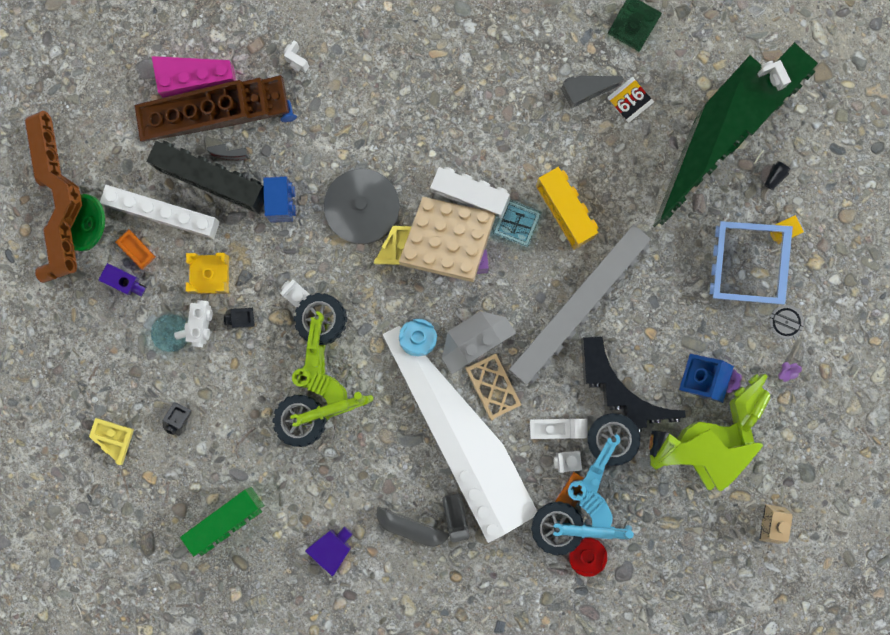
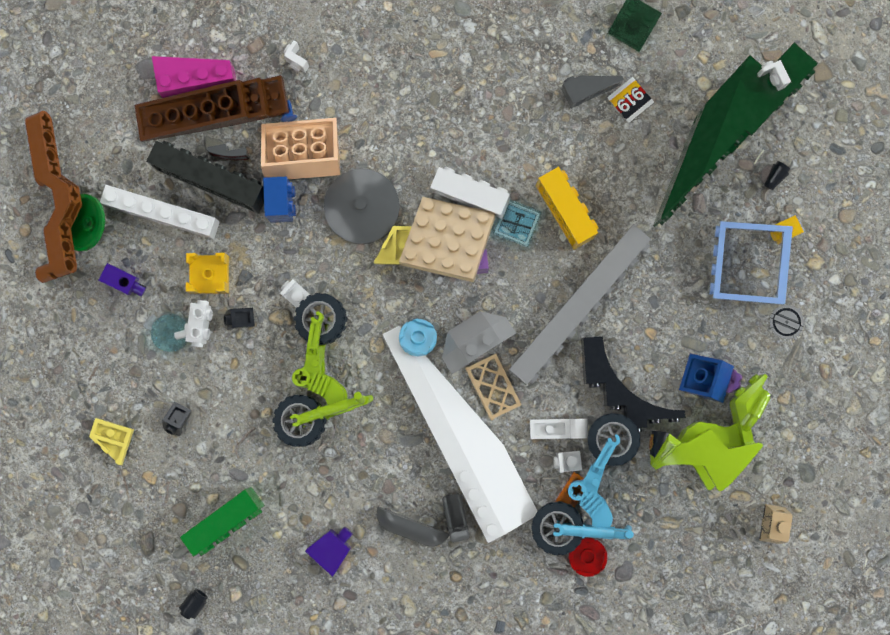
orange tile [115,229,156,270] -> none
medium lavender plant [778,362,802,382] -> none
none -> black brick [179,588,208,619]
none -> light nougat slope [261,118,341,179]

